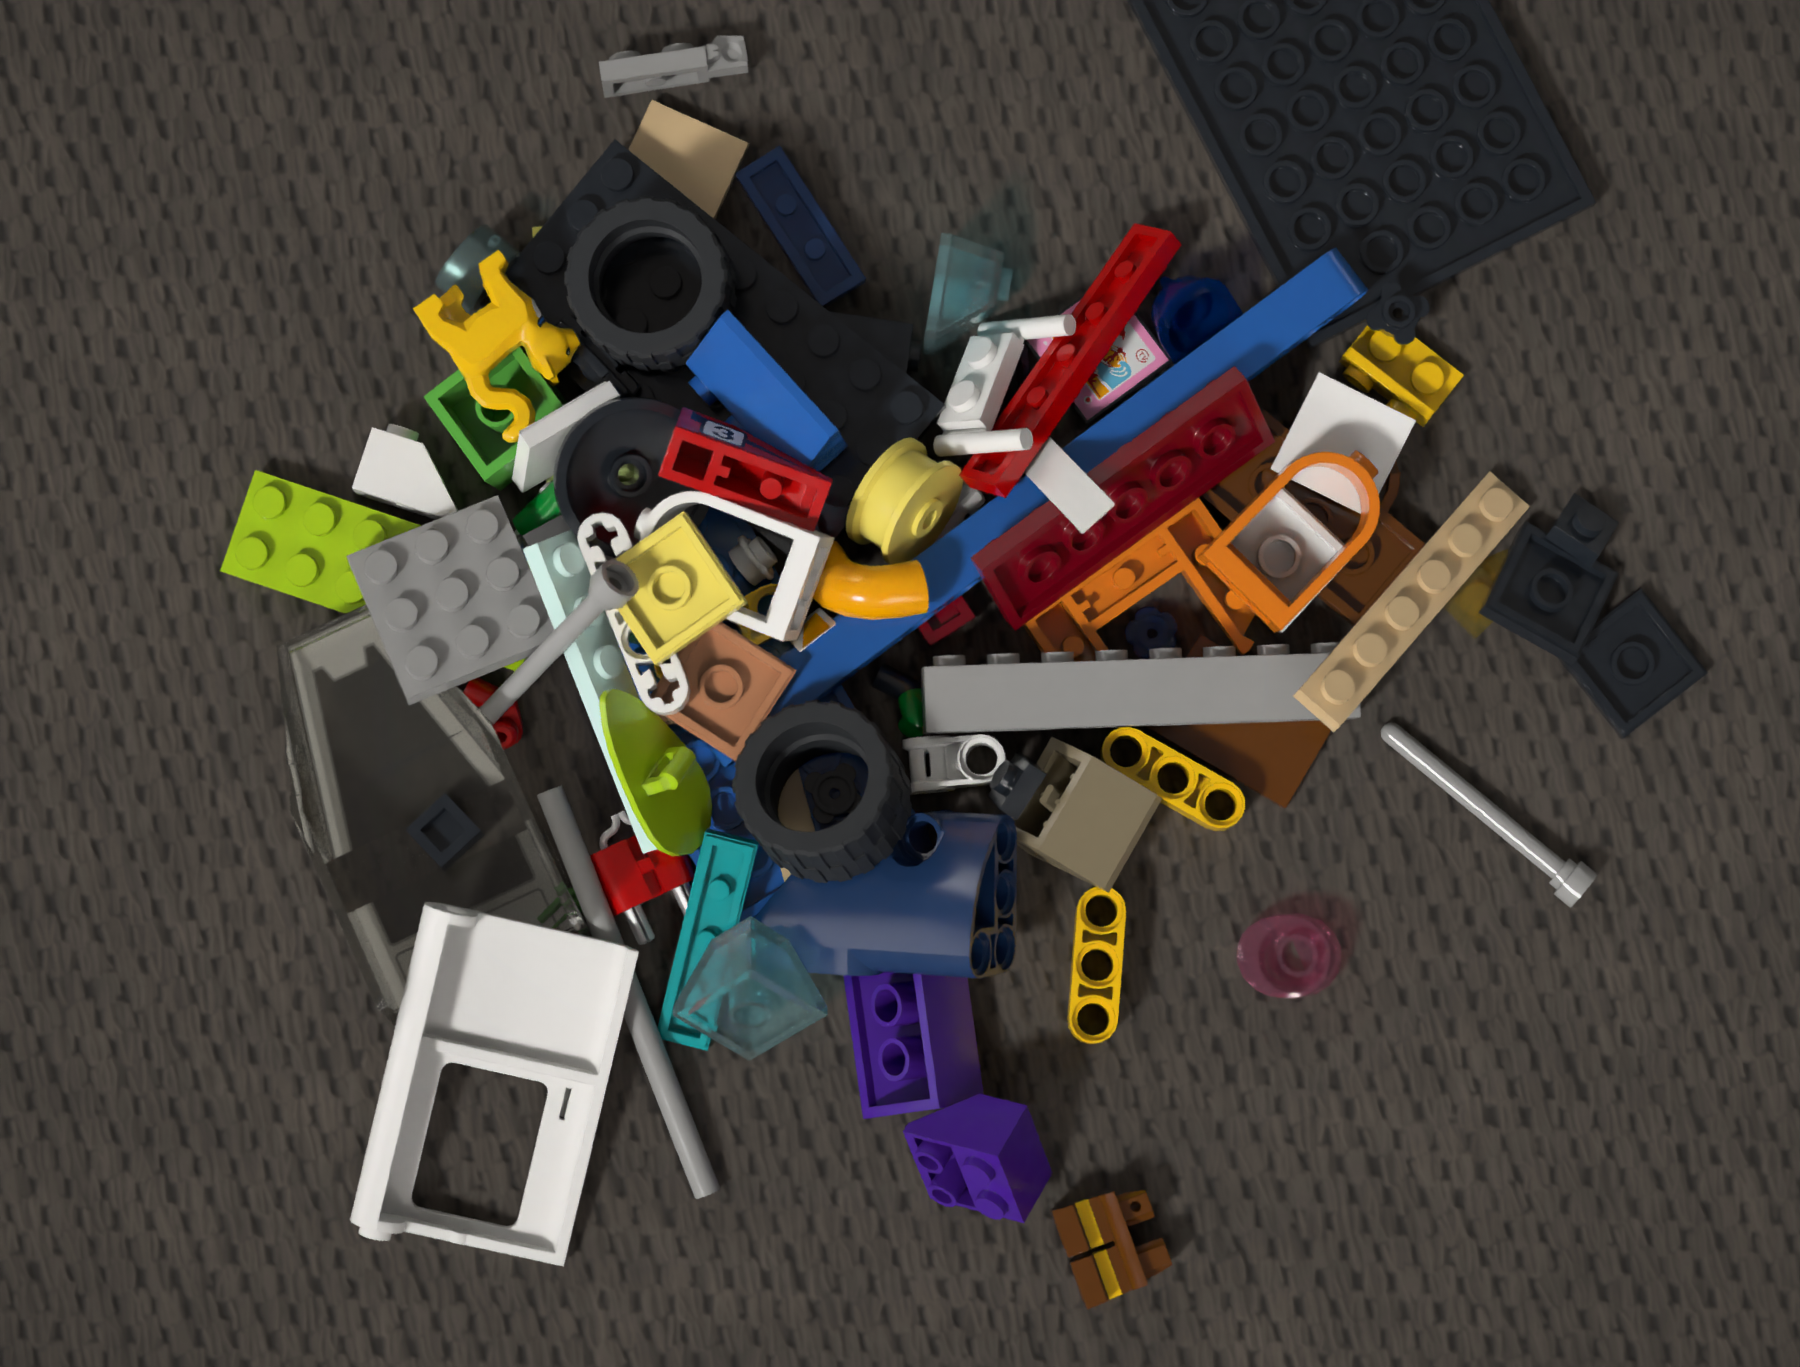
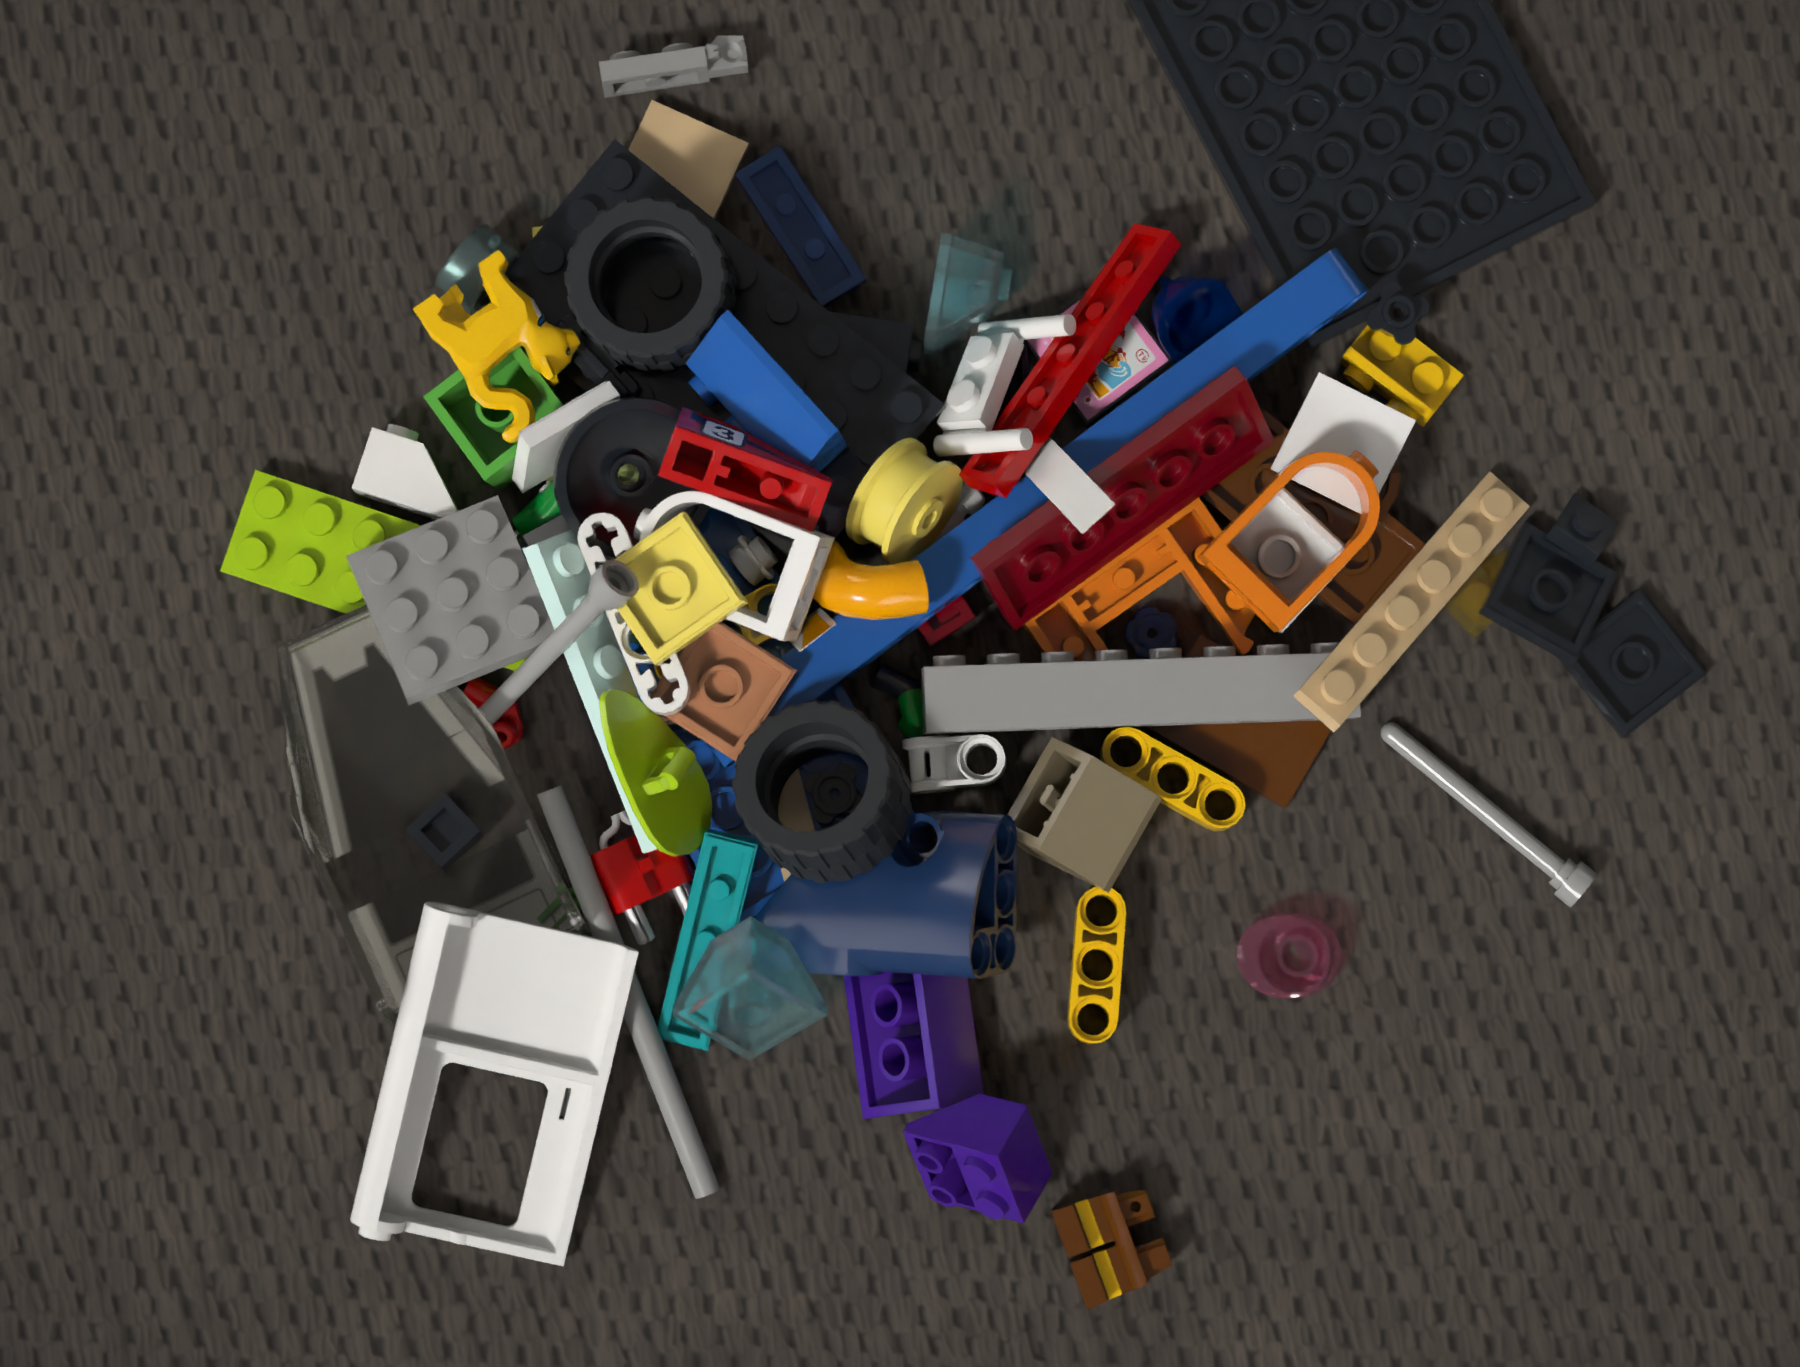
black plate [988,751,1047,820] -> none

